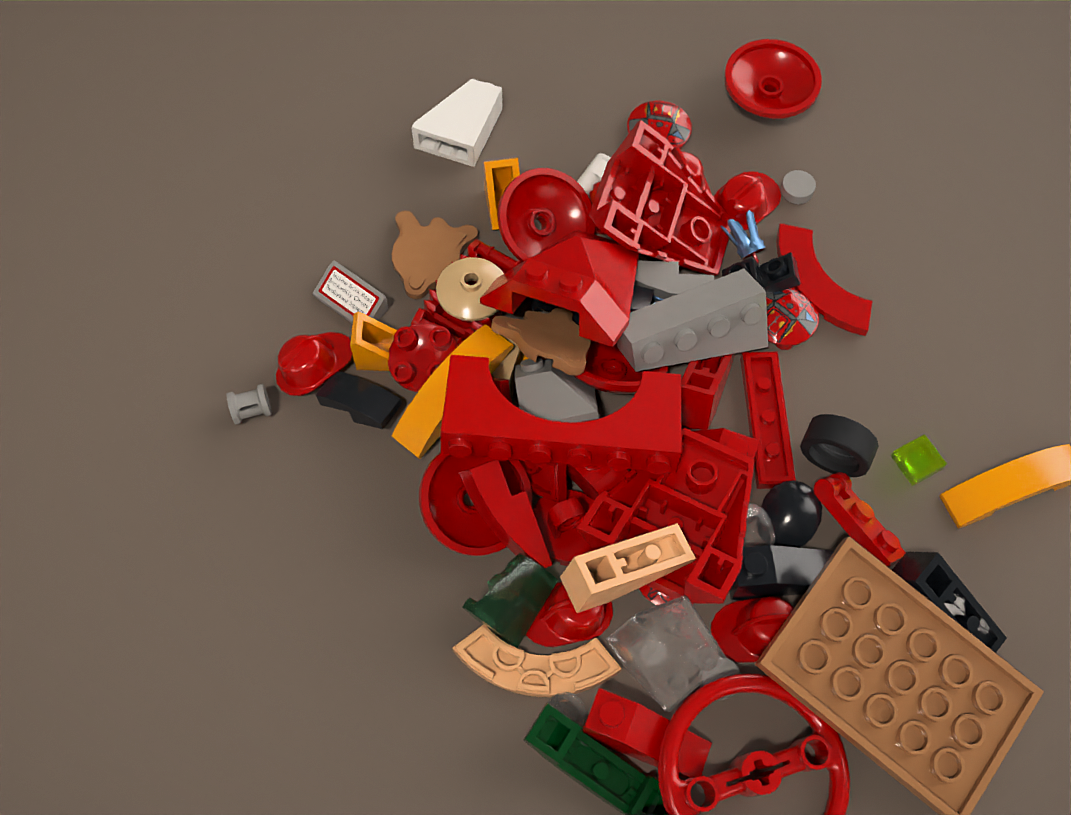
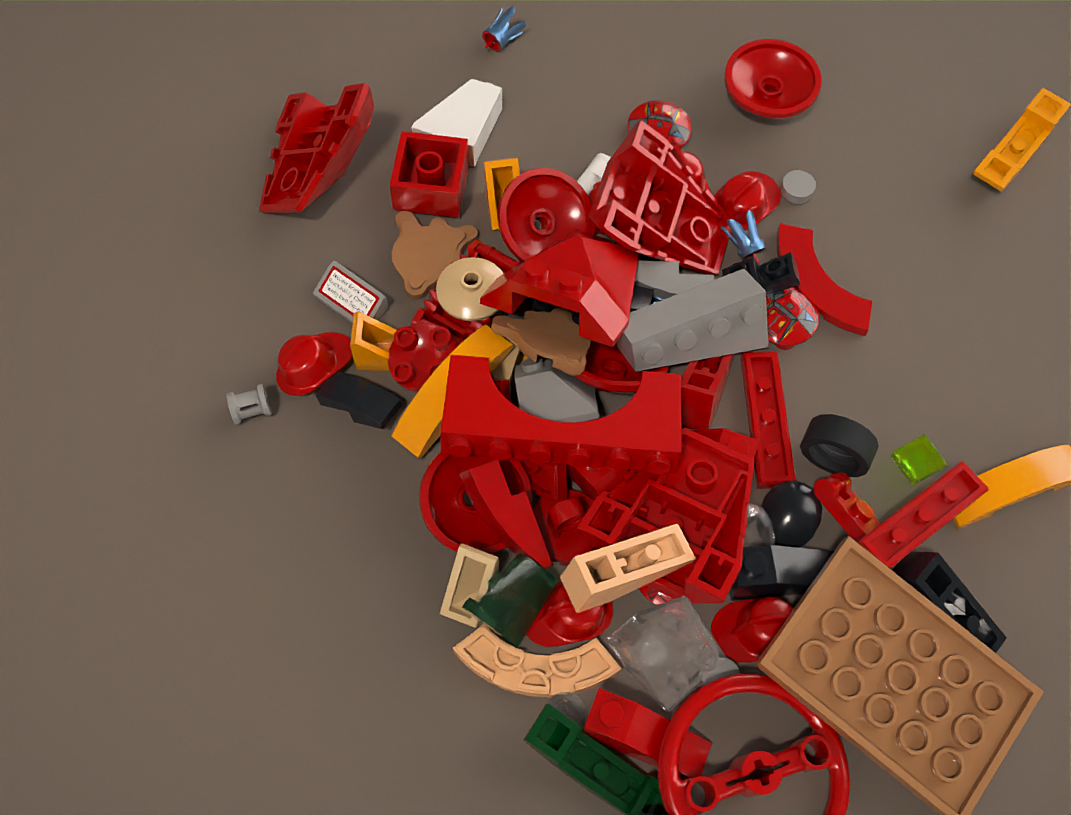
none -> red wedge [259,83,375,213]
none -> red brick [389,131,469,218]
none -> tan slope [440,543,499,628]
none -> flat silver piece [482,7,527,52]
none -> red tile [857,460,989,569]
none -> light orange slope [973,88,1071,192]

